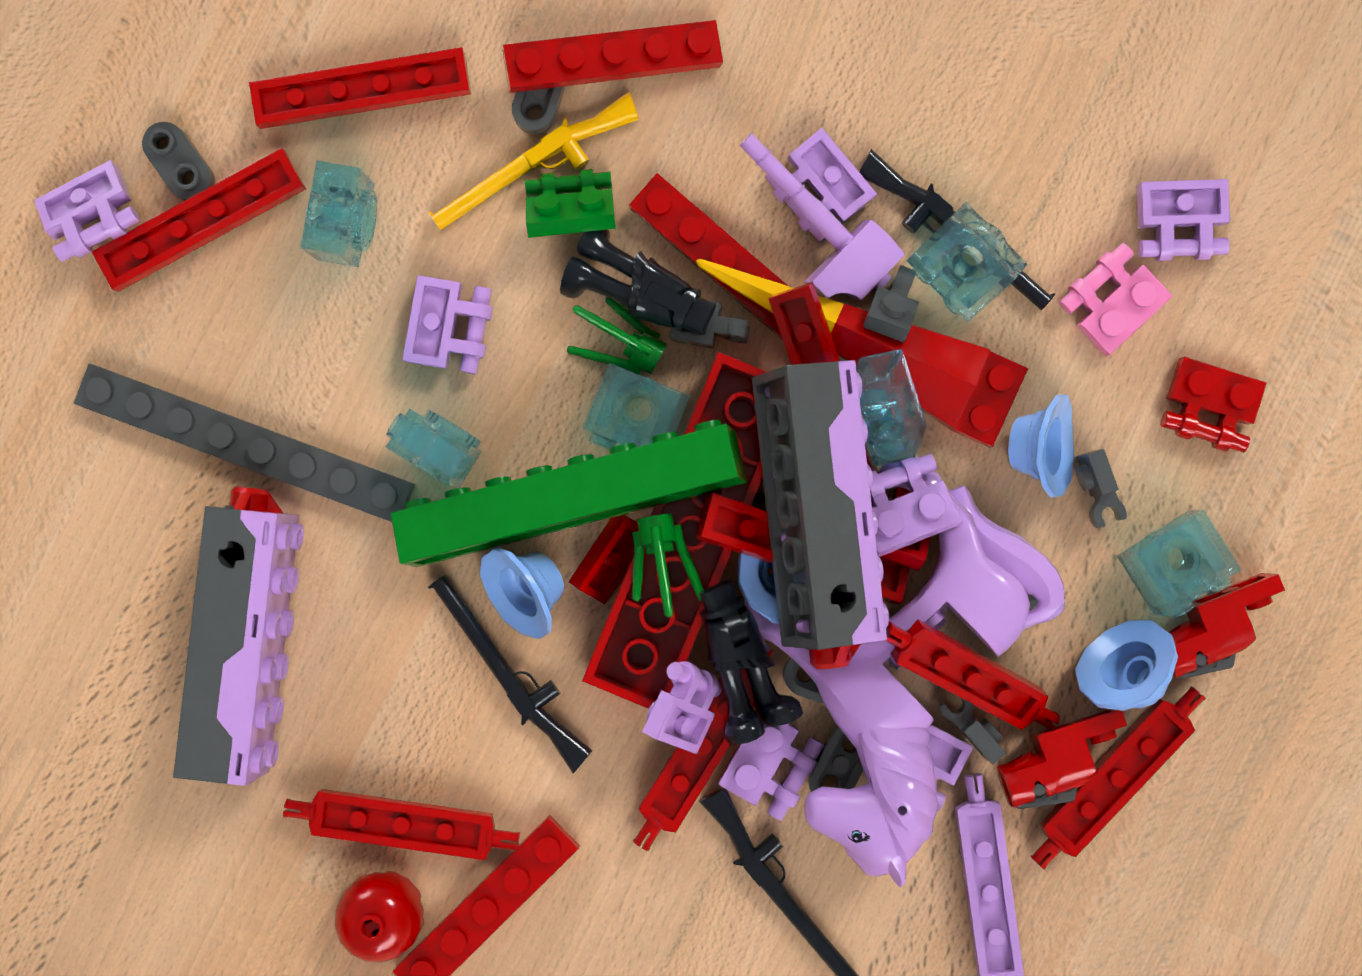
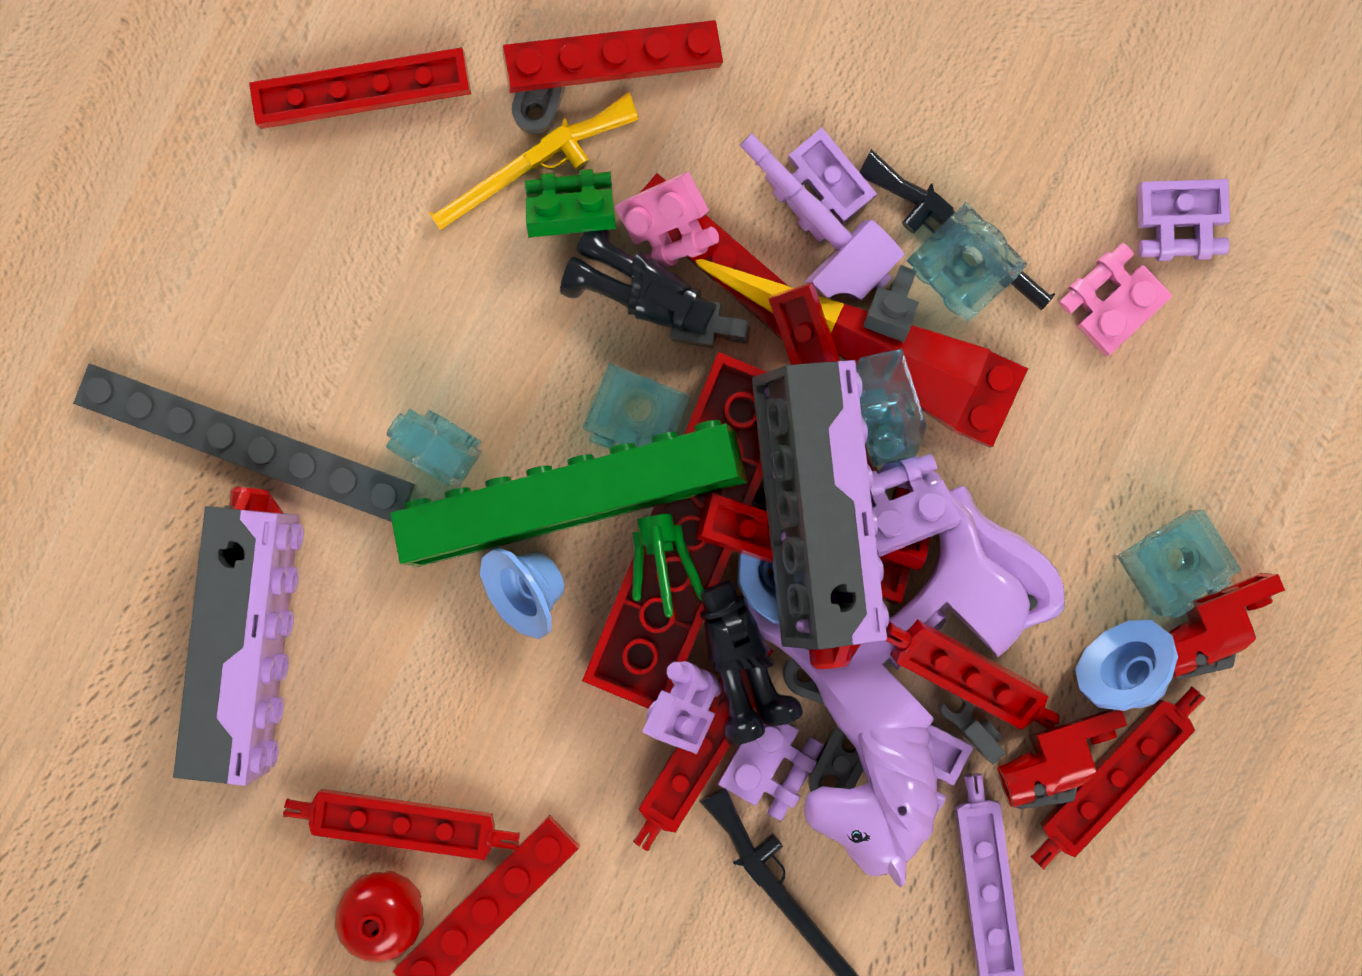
lavender plate [34,160,140,262] -> none
red plate [92,148,306,292] -> none
dark grey plate [142,122,215,201] -> none
clear light blue brick [300,160,377,267] -> none
lavender plate [402,275,493,374] -> none
black piece [428,575,592,773] -> none
green plant [567,297,667,376] -> none
red plate [568,514,638,605] -> none
light blue hat [1008,394,1074,498] -> none
dark grey plate [1075,448,1127,528] -> none
red plate [1160,356,1267,453] -> none
none -> bright pink plate [615,171,719,268]

